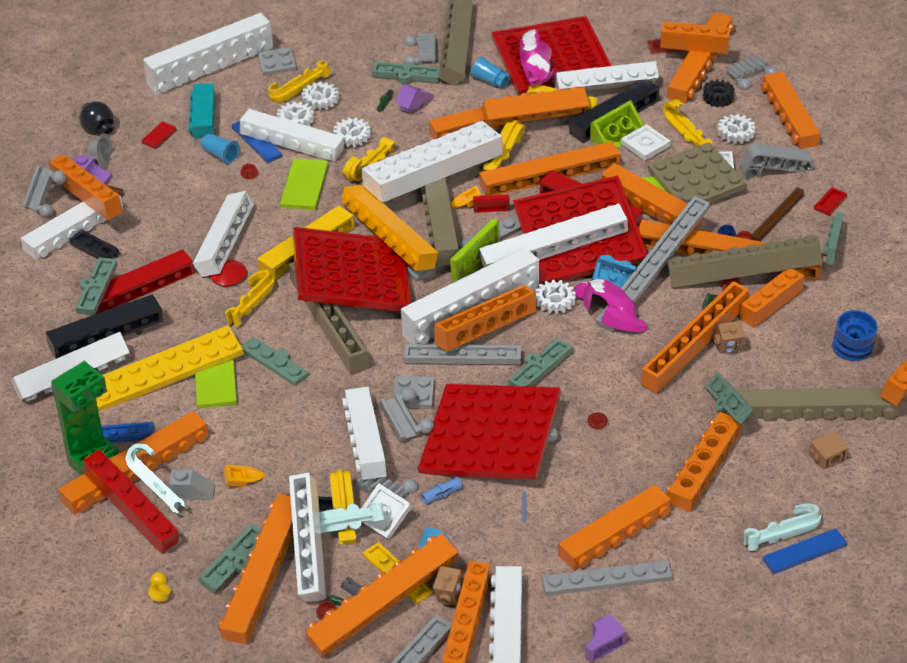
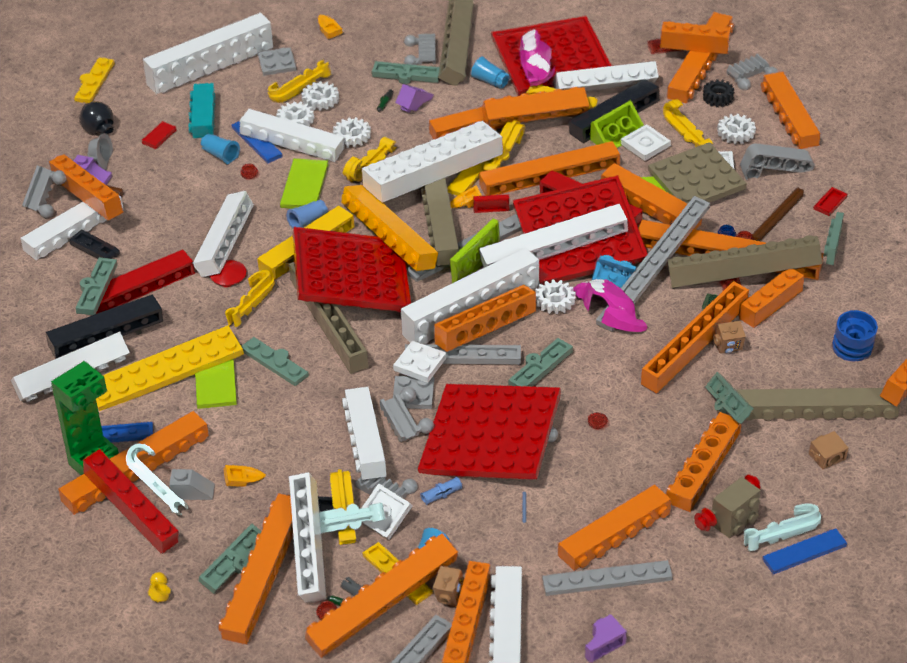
none -> yellow hinge [74,58,115,103]
none -> medium blue plant [286,200,328,228]
none -> light orange plate [318,14,343,39]
none -> white plate [393,341,446,383]
none -> yellow tile [447,159,491,196]
none -> dark tan brick [694,474,761,539]

